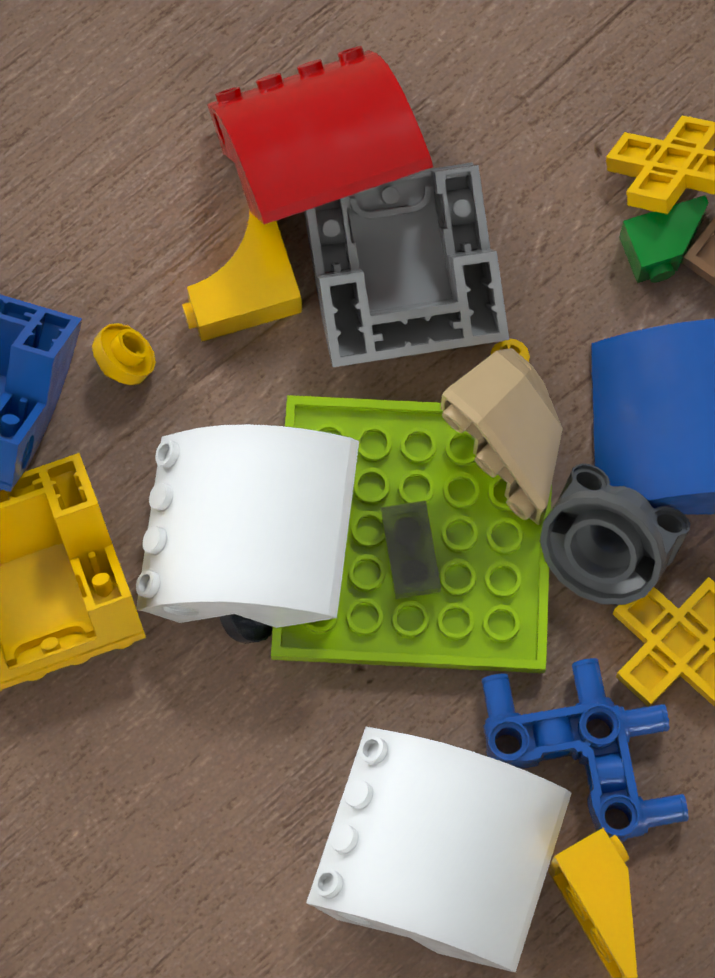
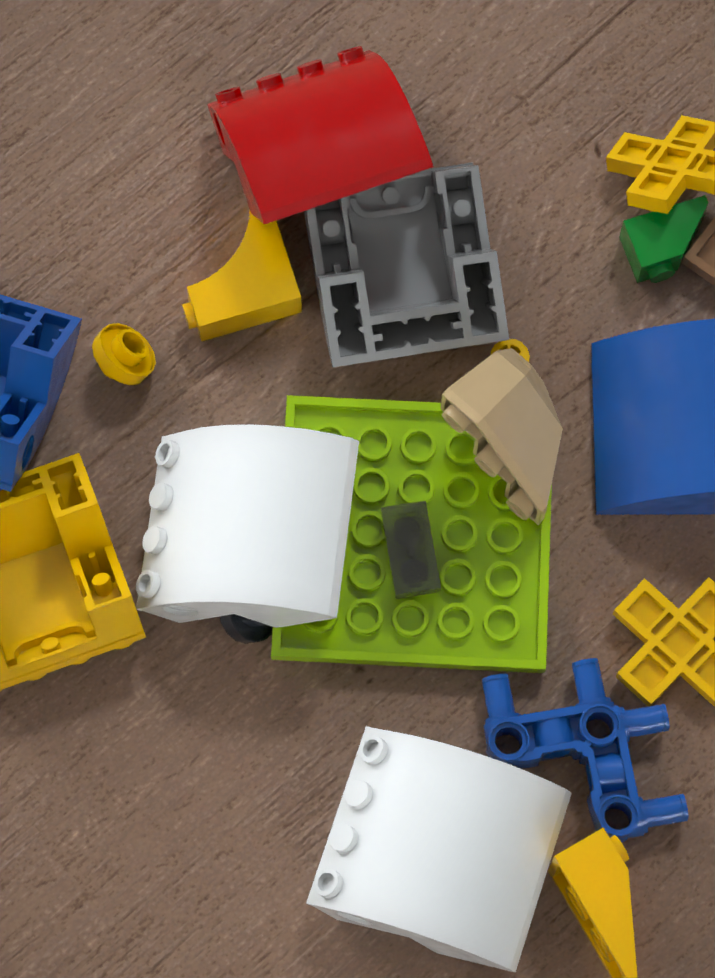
dark grey piece [540,464,690,605] -> none

